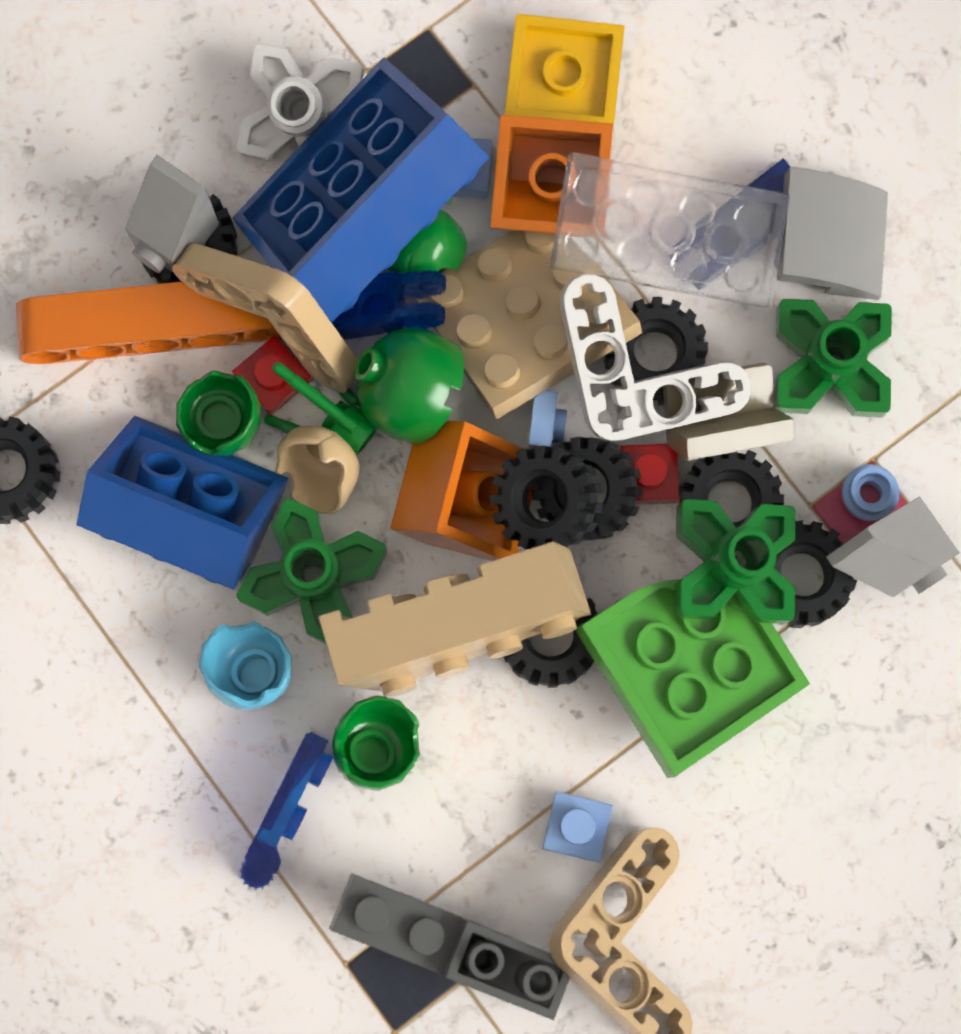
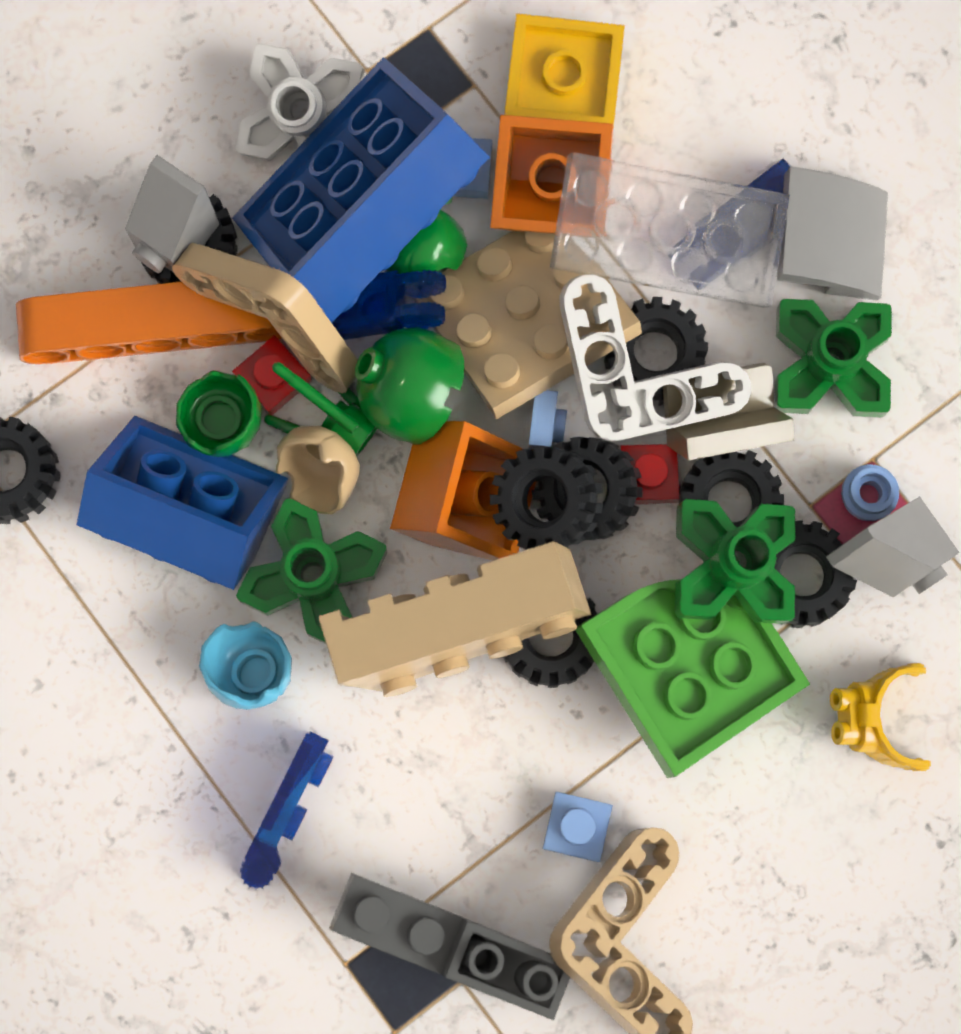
green hair [332,695,420,791] -> none
none -> yellow helmet [830,663,931,771]

